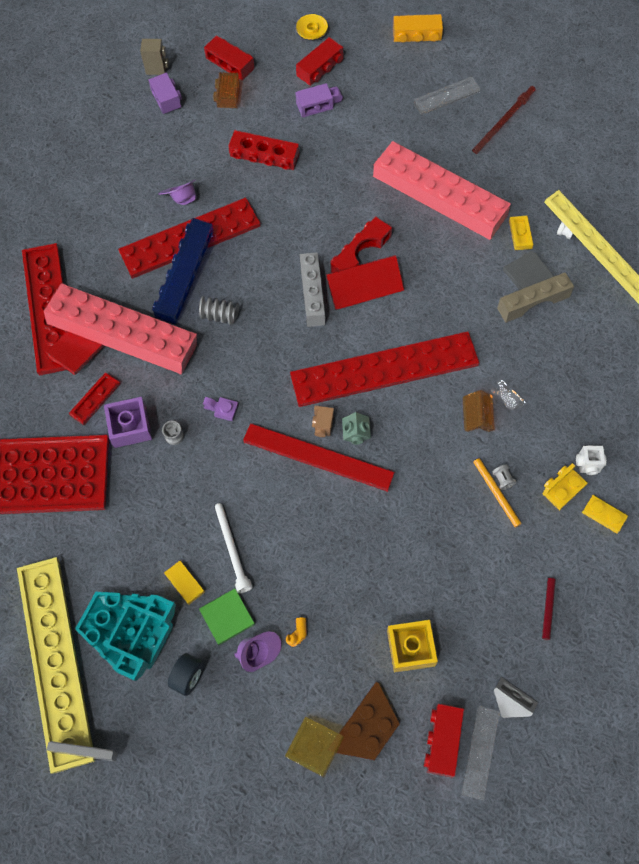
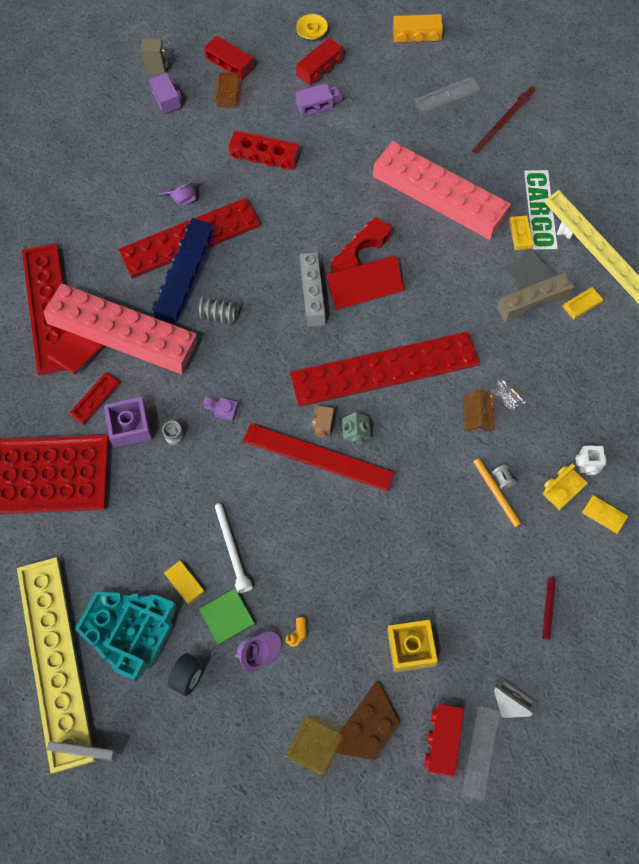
none -> sticker [524,170,557,249]
none -> yellow tile [563,287,604,320]

